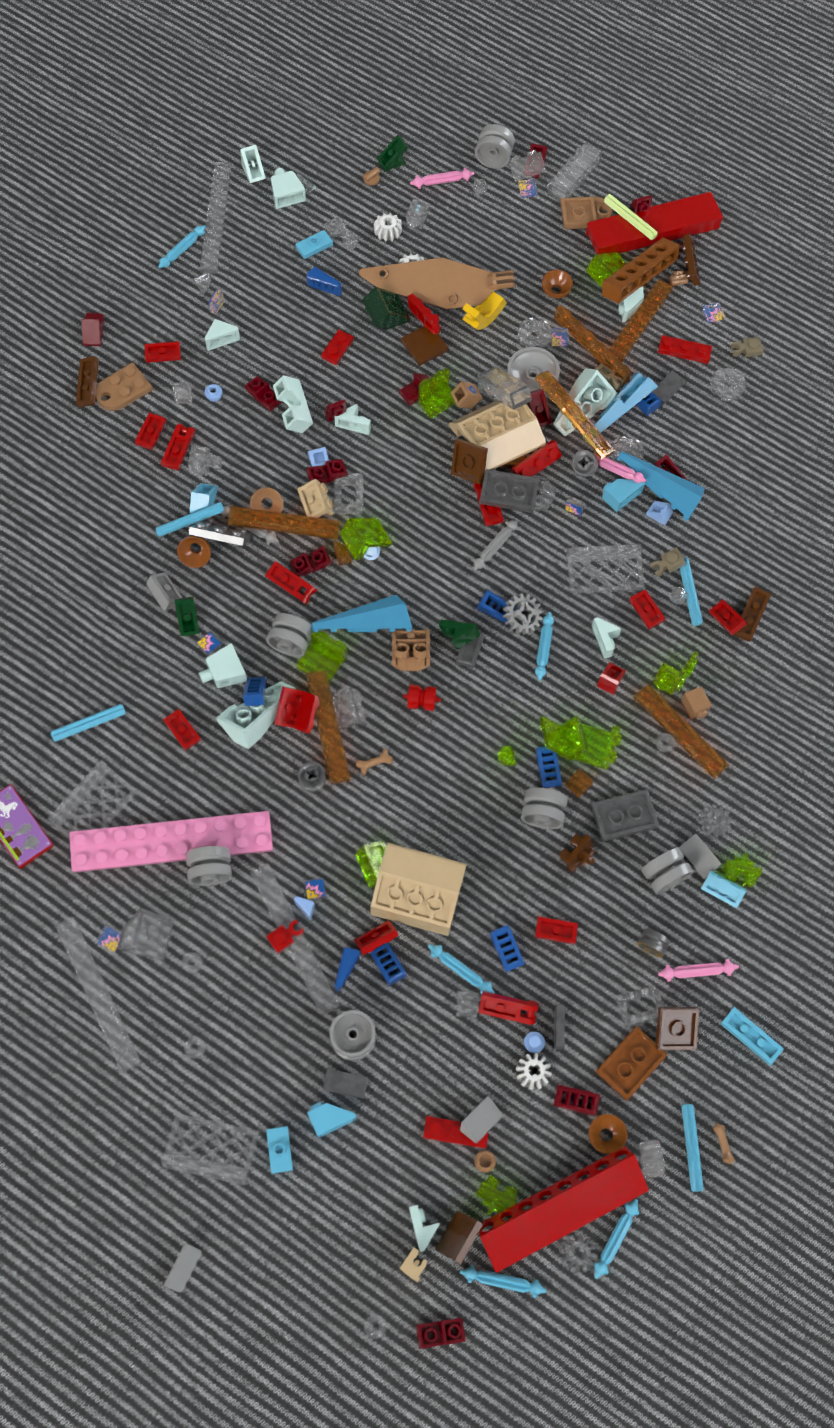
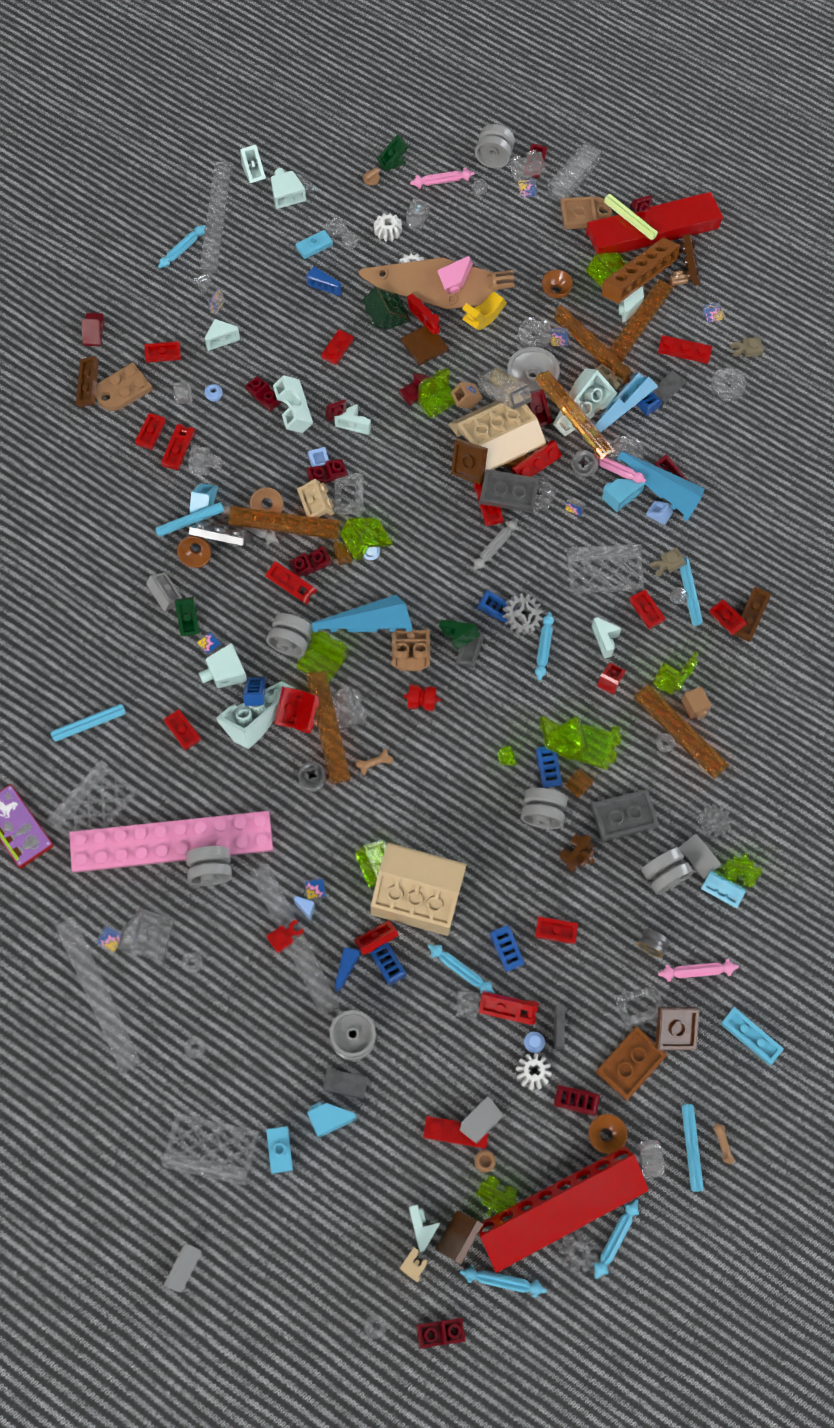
none -> bright pink slope [437,256,473,294]

